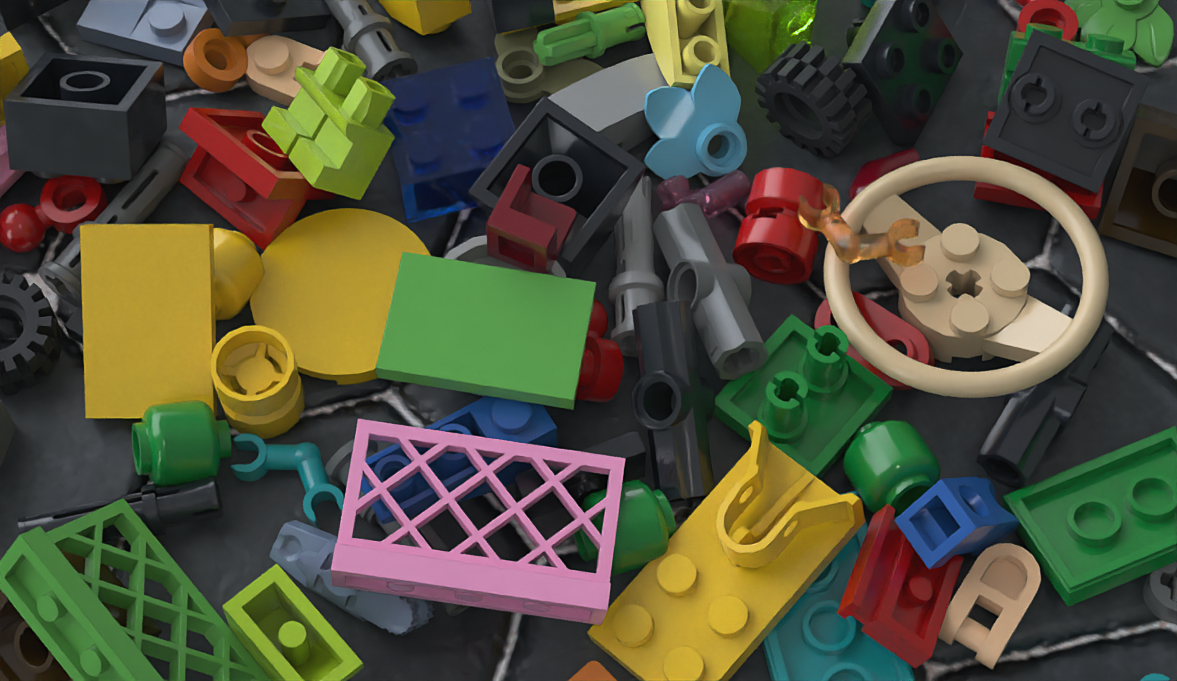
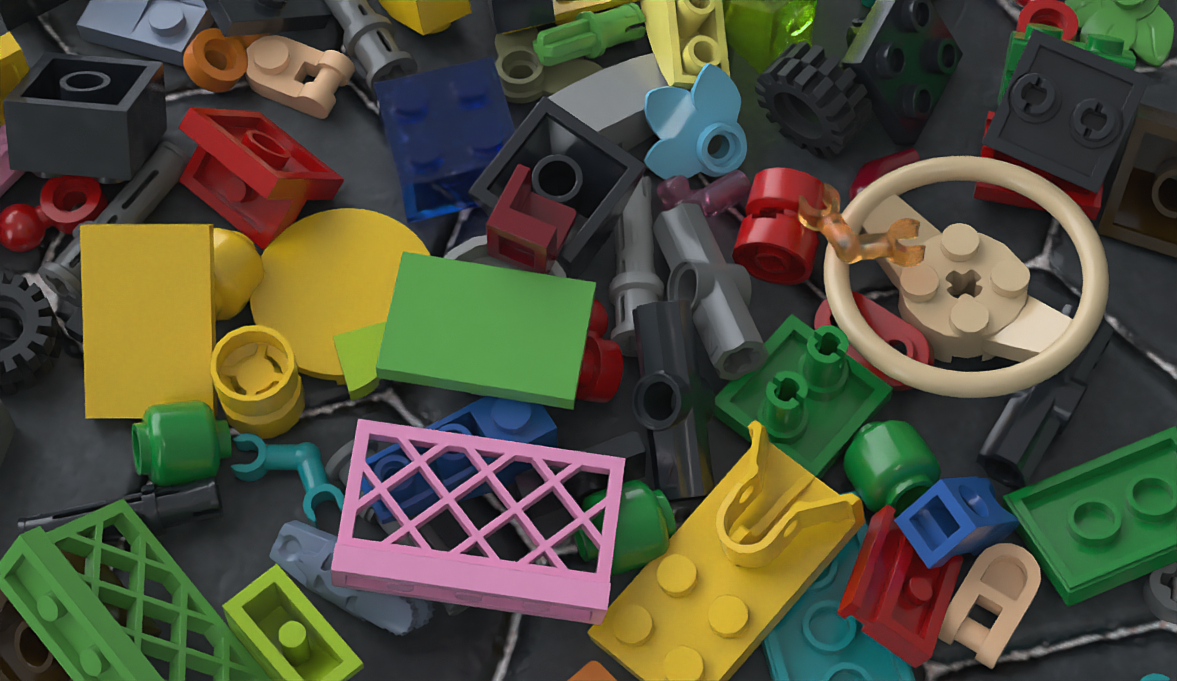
lime hips [261,47,396,200] -> none
none -> lime tile [333,321,387,401]

